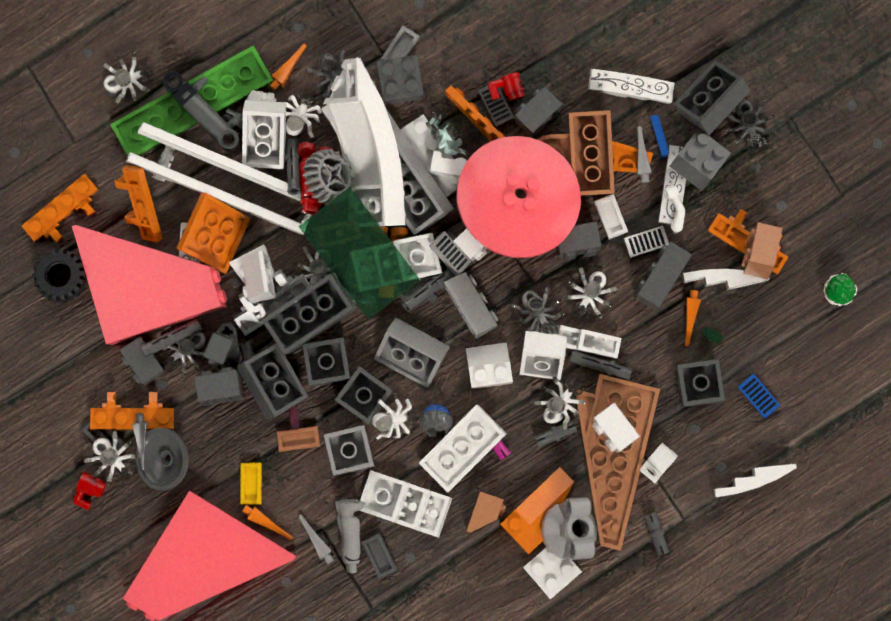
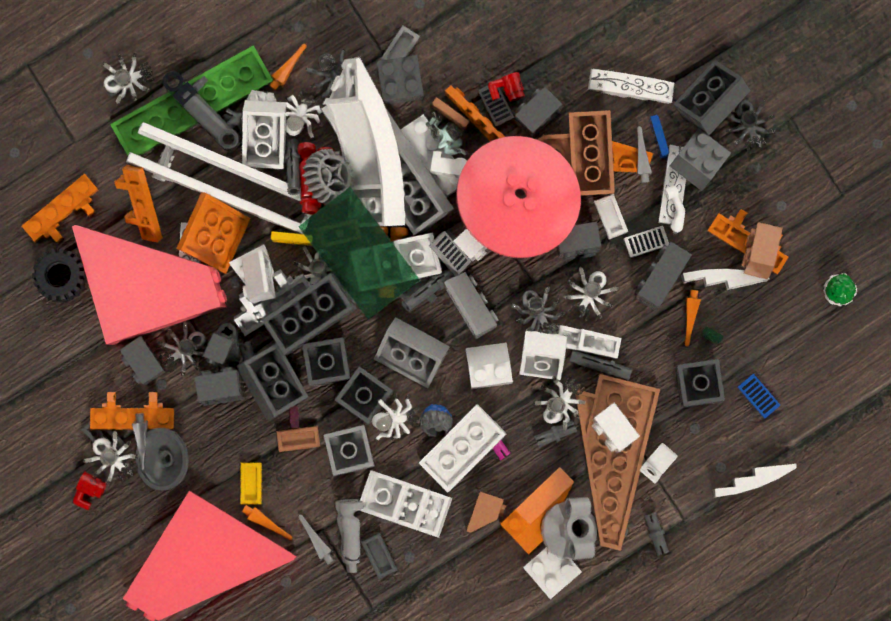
dark grey pin [140,319,202,358] -> none
none -> yellow tile [271,232,314,246]
none -> nougat tile [432,97,470,130]

